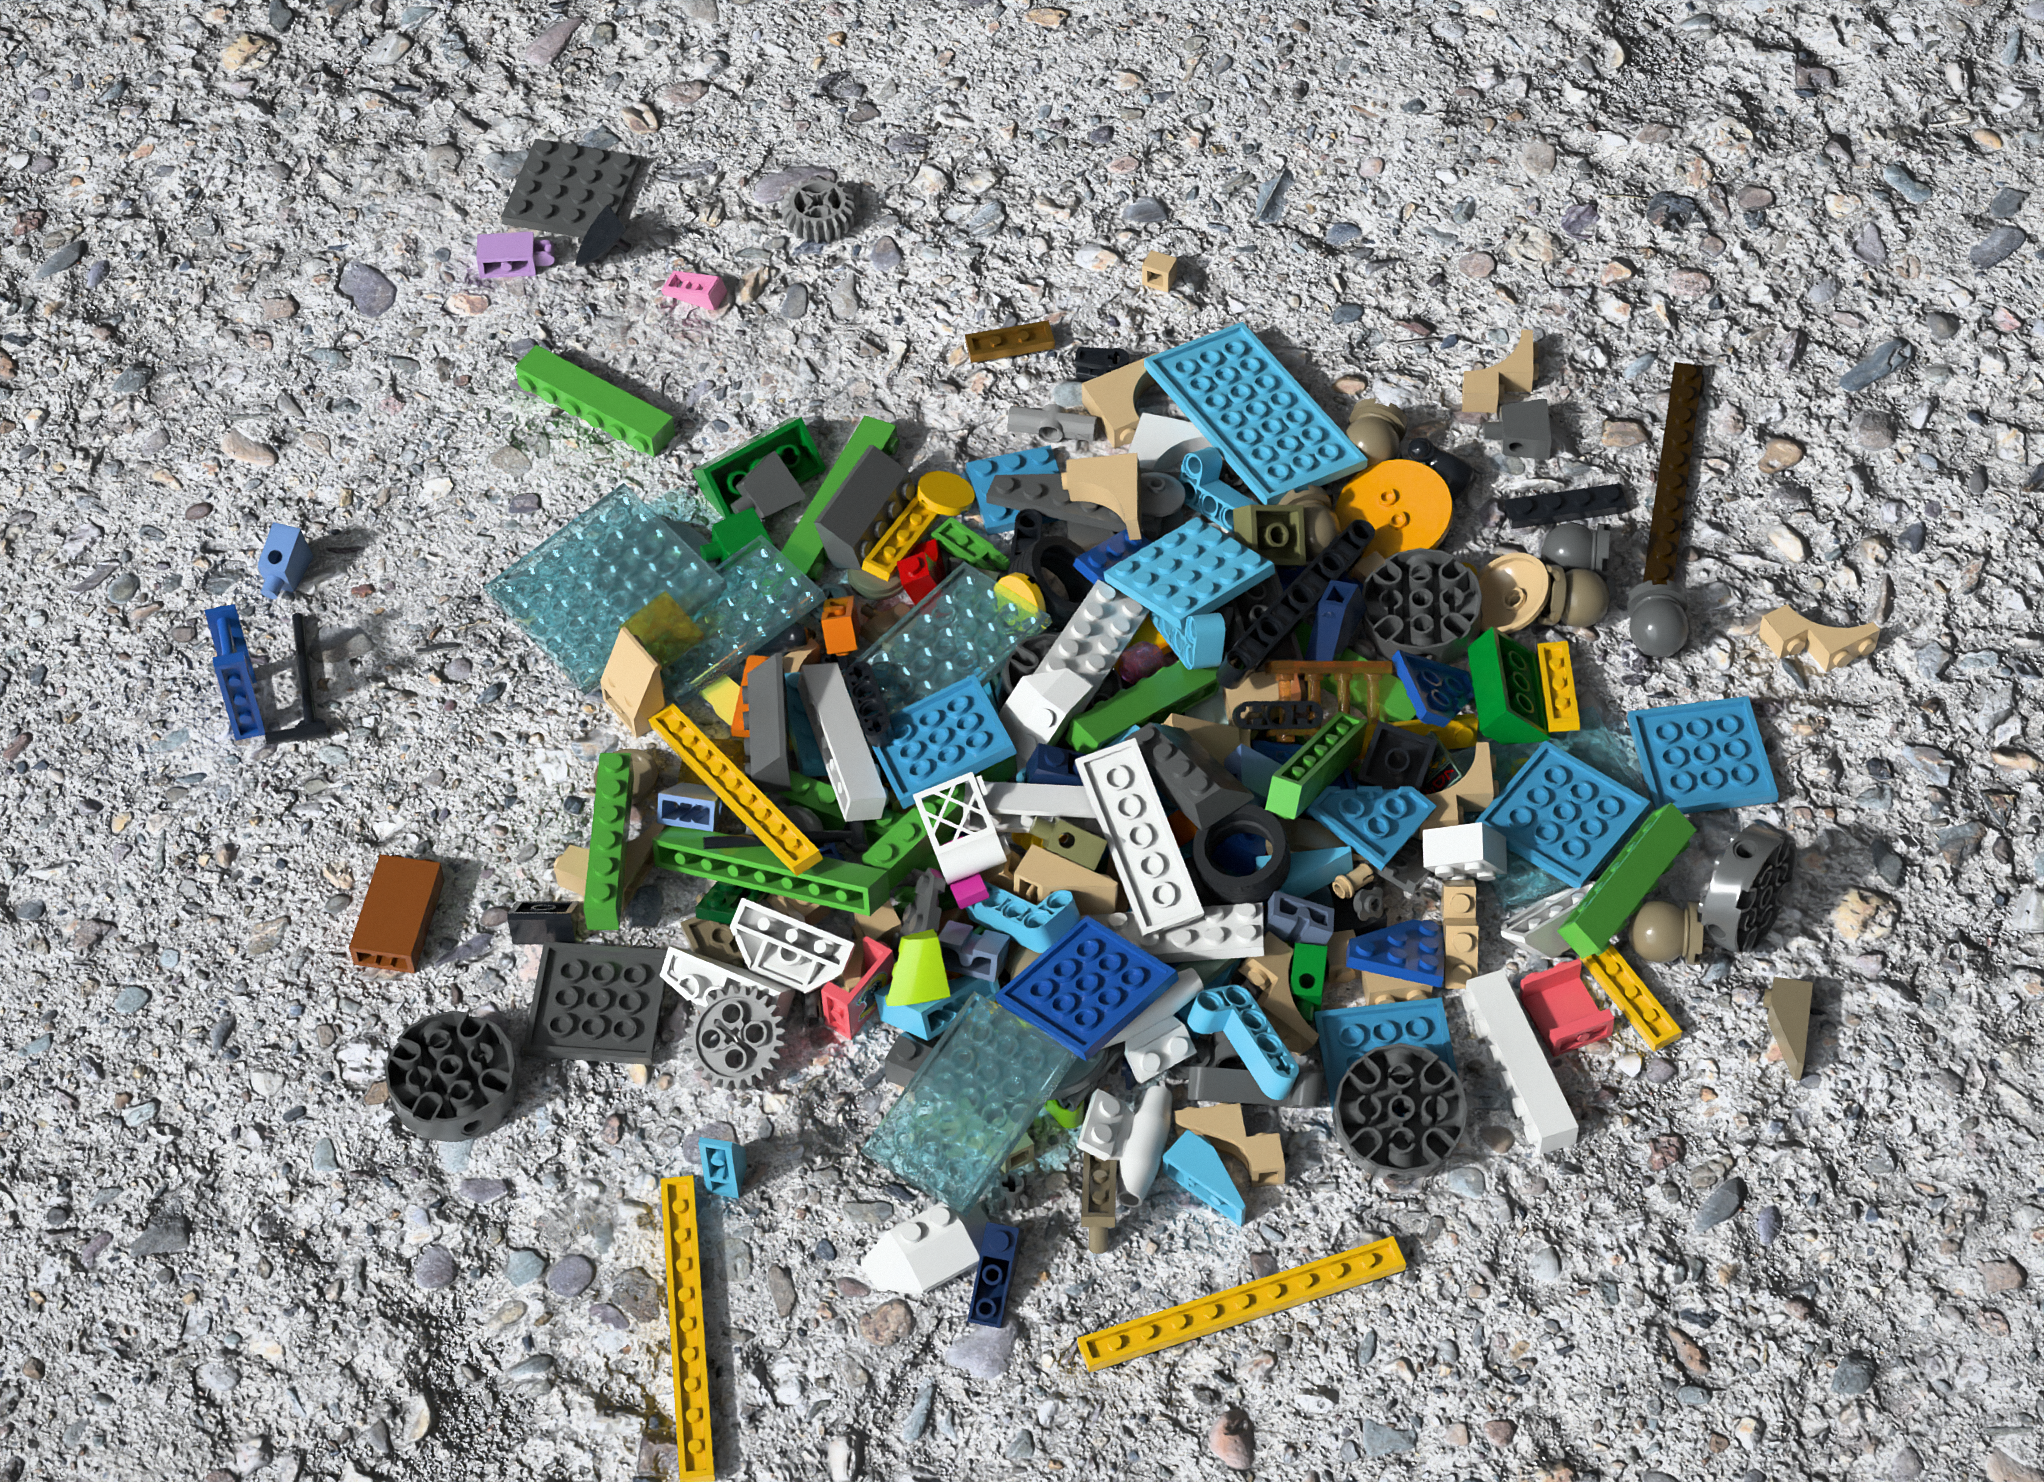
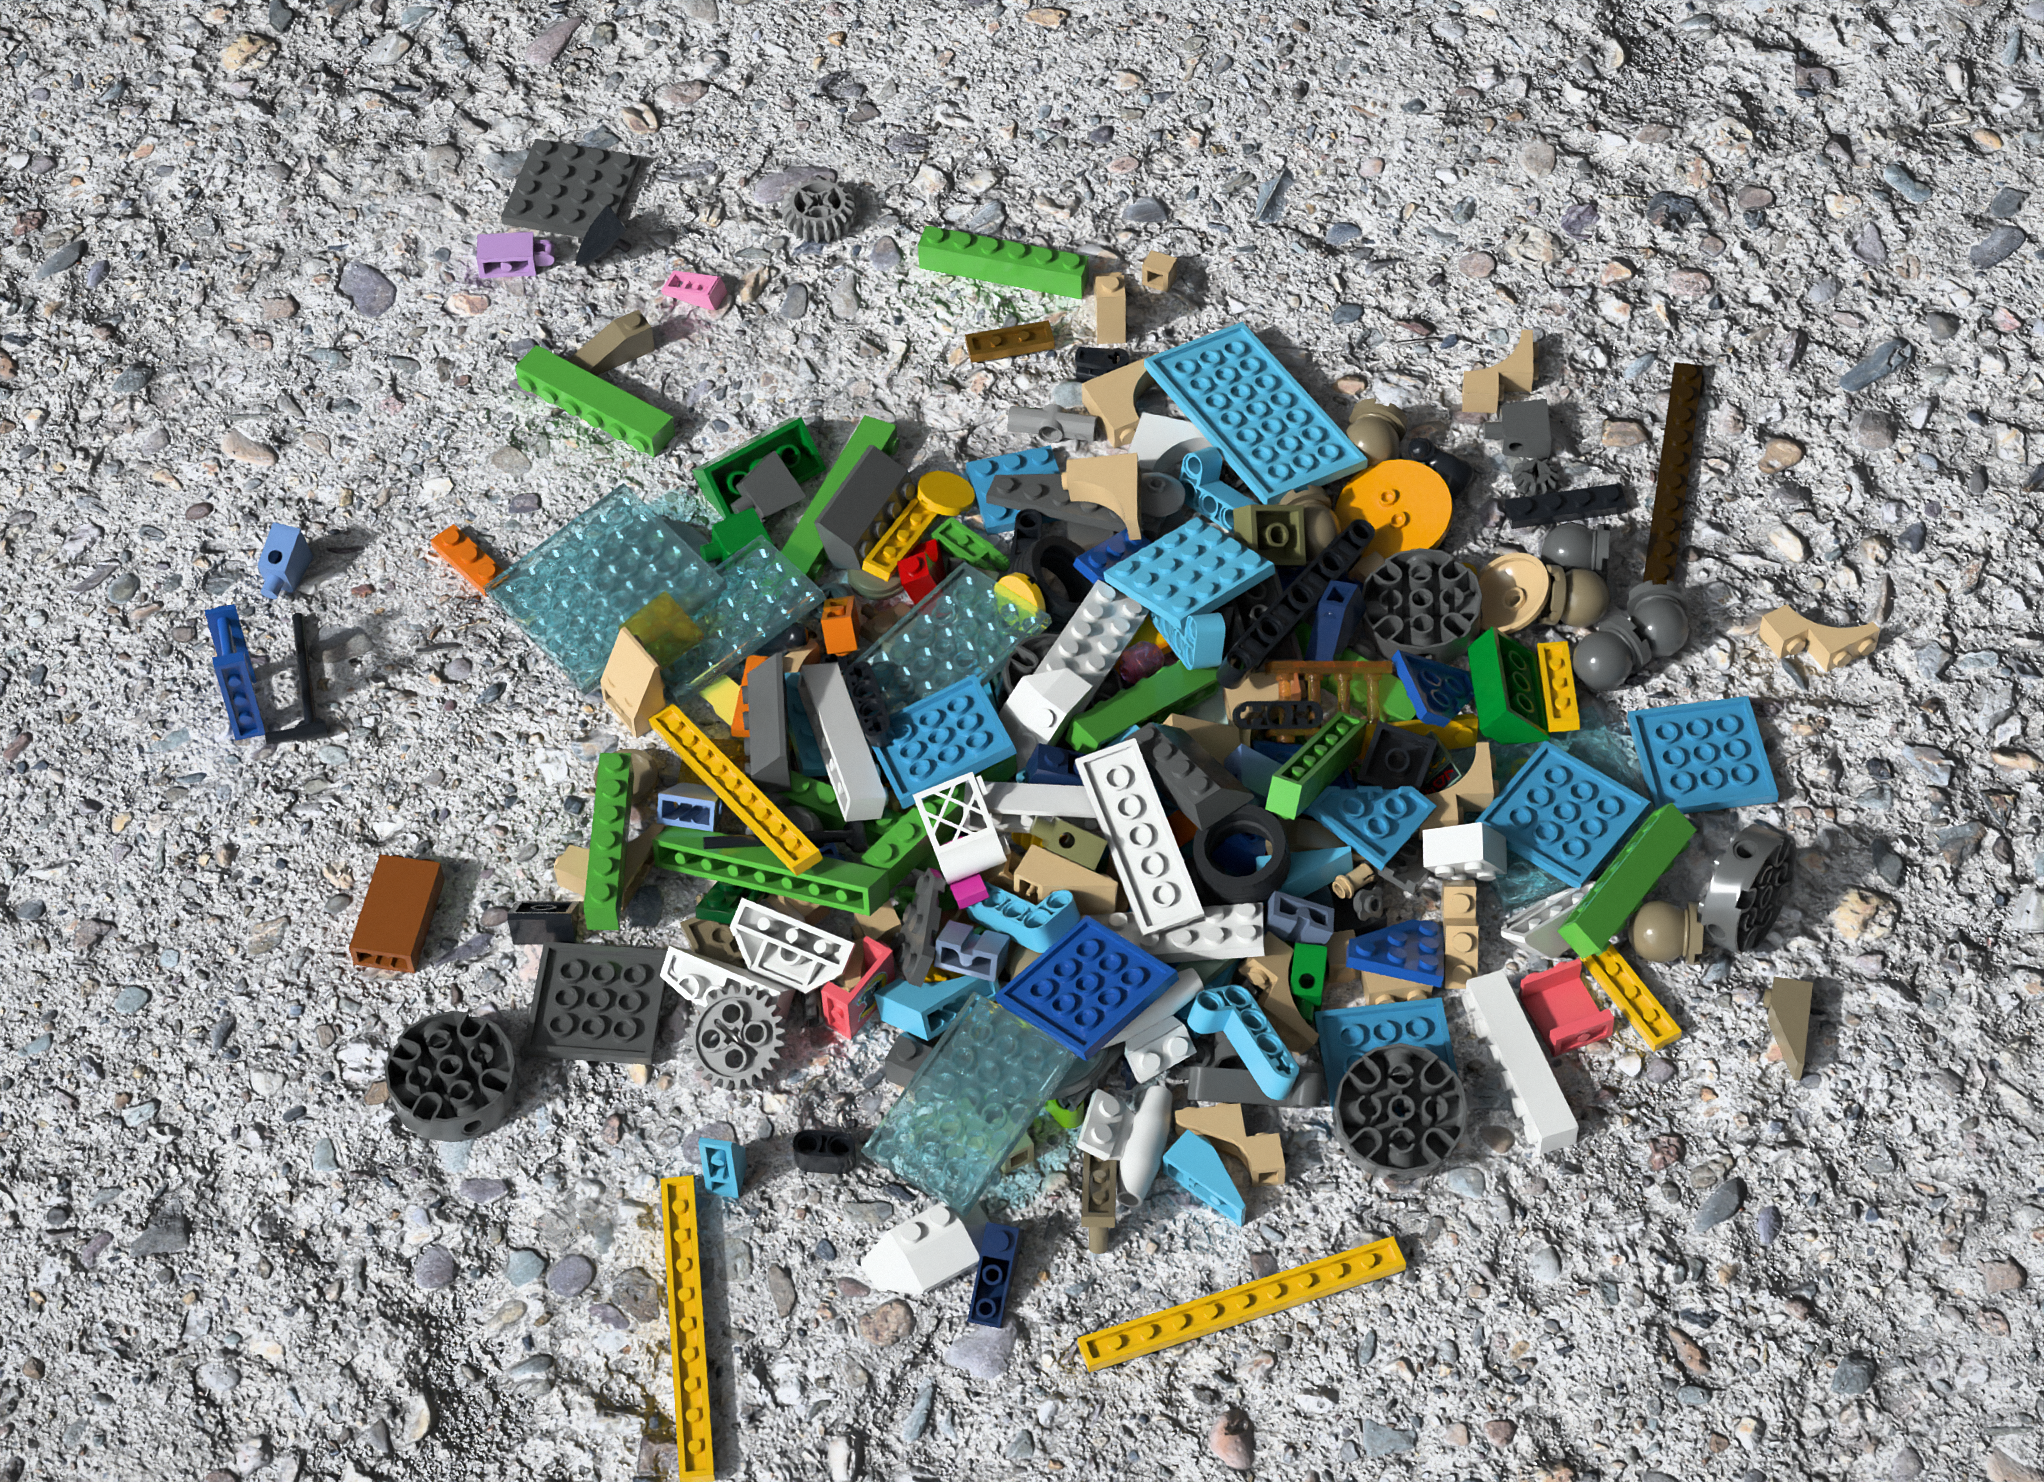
lime slope [885,929,951,1006] -> none
dark grey gear [991,1170,1033,1214] -> none
none -> orange plate [430,524,510,597]
none -> dark tan slope [567,309,655,376]
none -> black beam [793,1130,857,1174]
none -> bright green brick [918,225,1089,300]
none -> tan arch [1093,272,1126,344]
none -> dark grey gear [1512,456,1559,496]
none -> dark grey tile [1572,614,1651,691]

